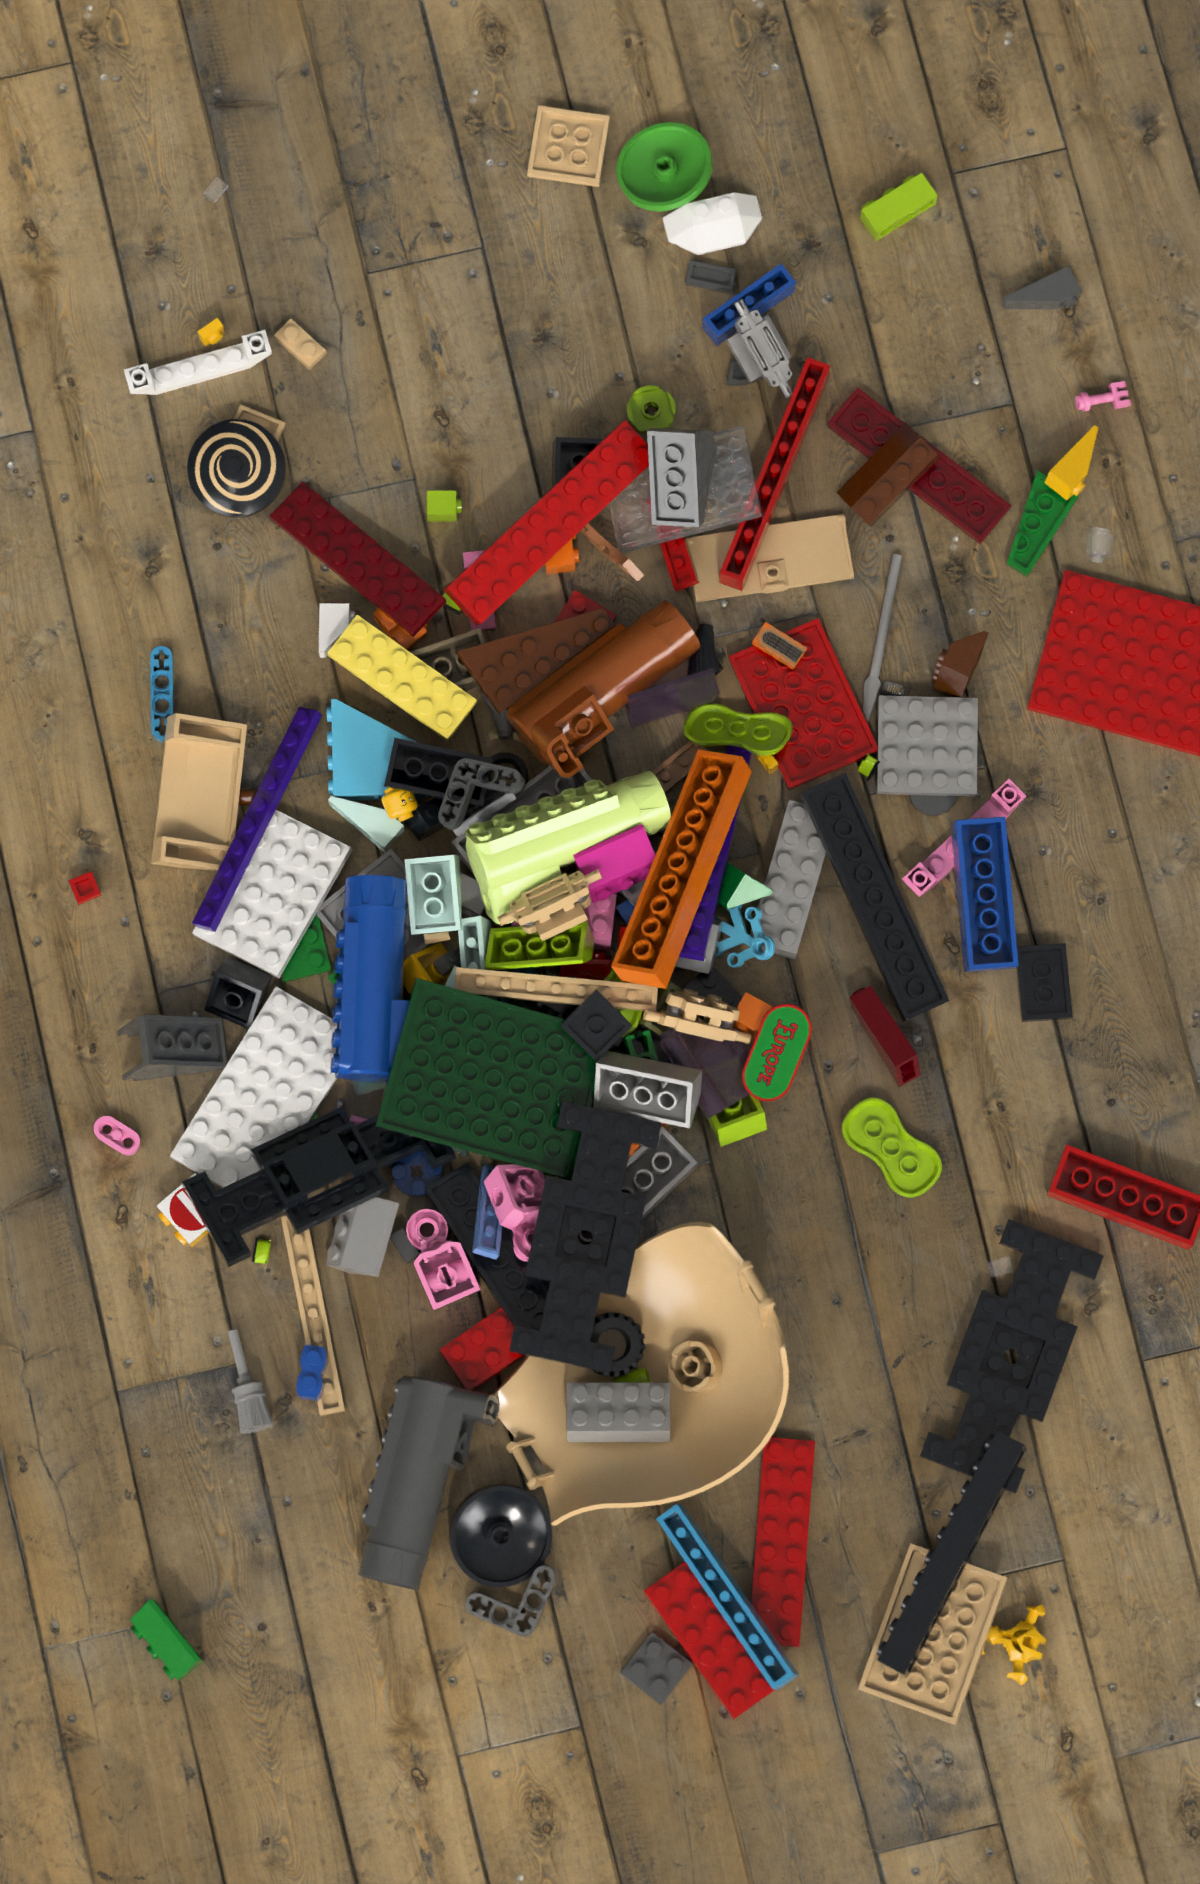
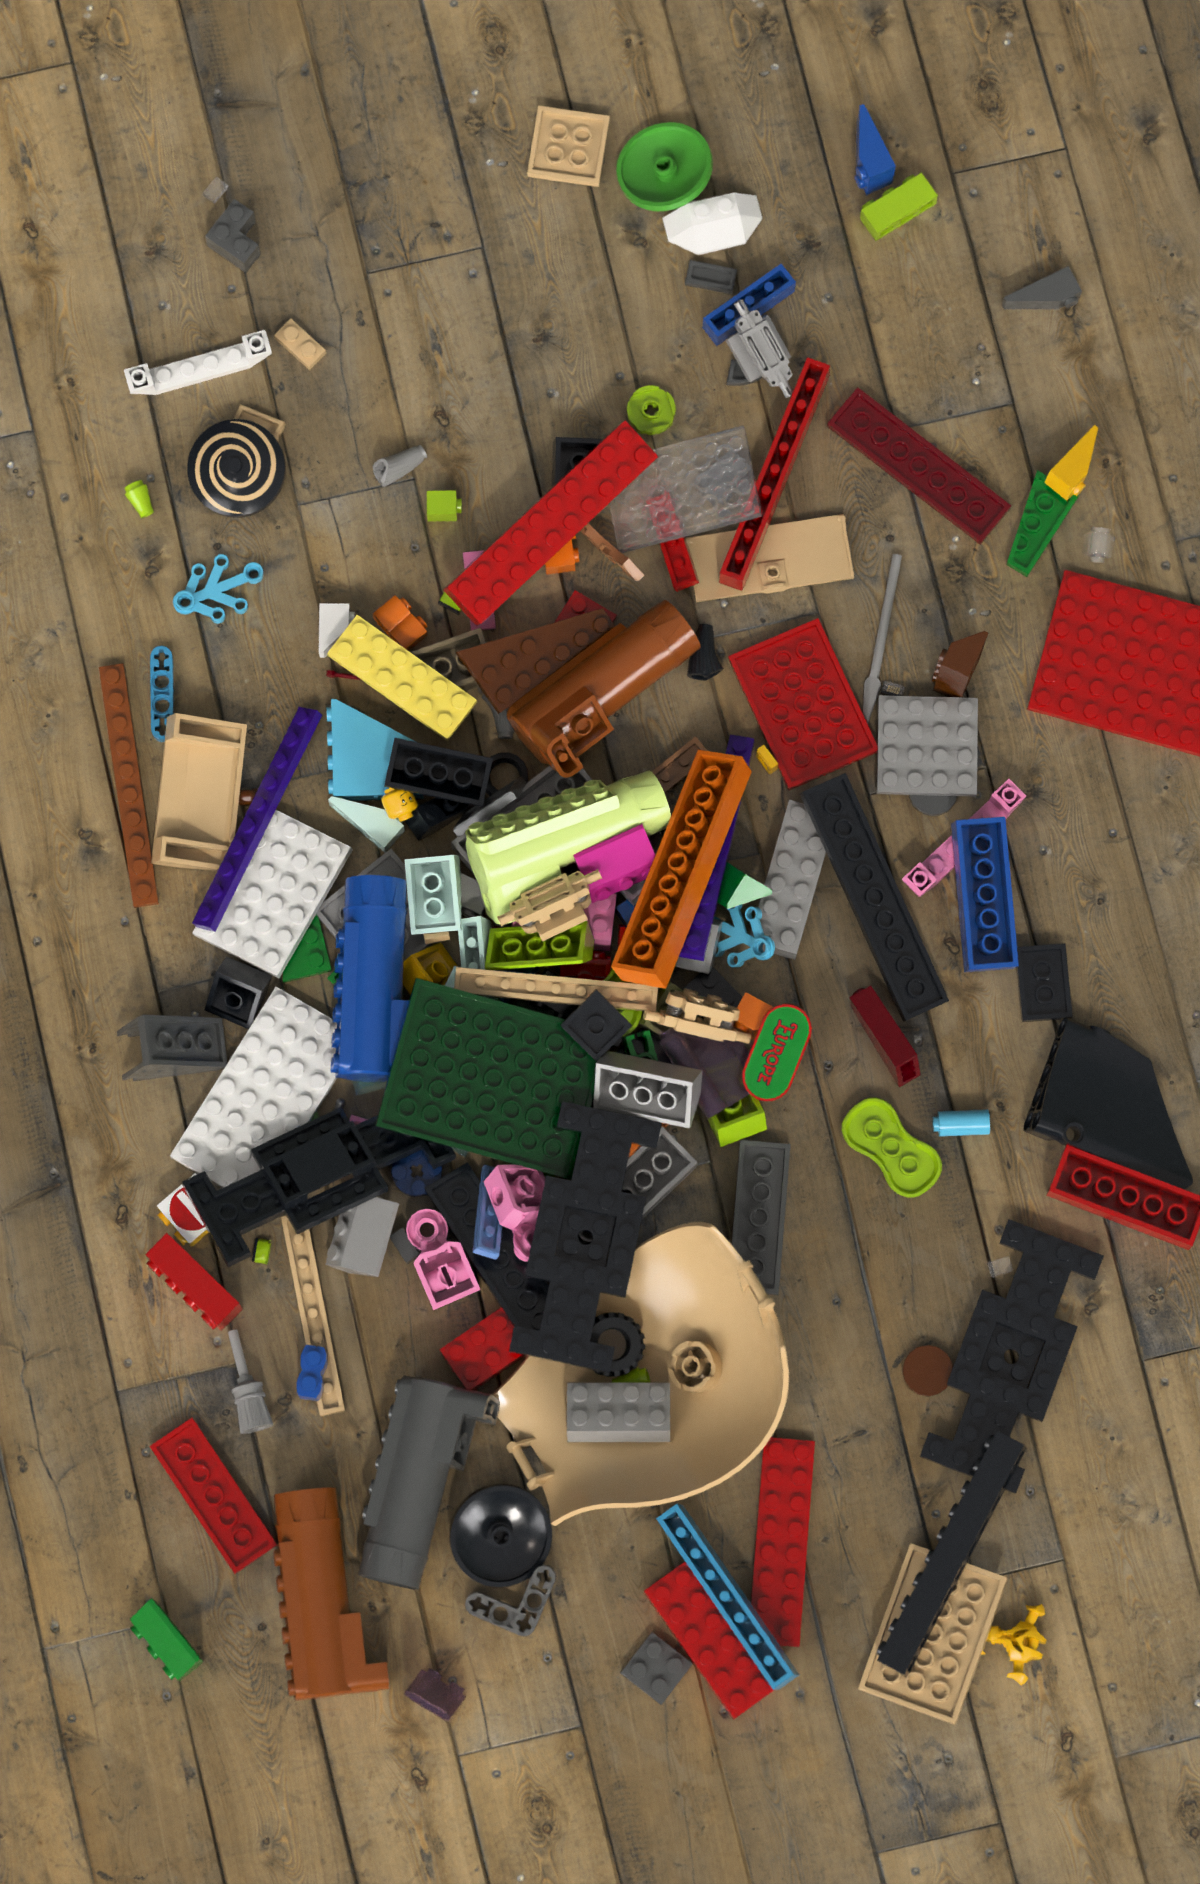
red plate [68,871,102,905] -> none
bright pink plate [94,1116,141,1156] -> none
yellow plate [198,318,225,347] -> none
dark red plate [269,481,446,637] -> none
dark grey piece [433,948,461,976] -> none
dark grey beam [438,758,525,830] -> none
door [625,668,720,728] -> none
ladder [647,428,717,528] -> none
lime plate [683,703,793,756] -> none
tile [752,622,807,670] -> none
reddish brown slope [836,422,940,527] -> none
lime piece [858,754,880,781] -> none
bright pink hinge [1075,381,1131,412] -> none
none -> dark orange plate [99,663,159,908]
none -> lime cone [124,480,154,518]
none -> red brick [145,1233,243,1331]
none -> red plate [149,1418,278,1574]
none -> medium azure plant [173,554,264,624]
none -> dark grey brick [205,199,260,273]
none -> dark orange piece [273,1487,389,1701]
none -> dark red hinge [326,670,361,680]
none -> light grey piece [372,445,427,488]
none -> slope [404,1668,467,1724]
none -> dark grey plate [731,1140,791,1296]
none -> blue slope [854,104,896,195]
none -> reddish brown tile [902,1345,953,1397]
none -> medium azure brick [933,1109,990,1137]
none -> black panel [1023,1017,1193,1189]

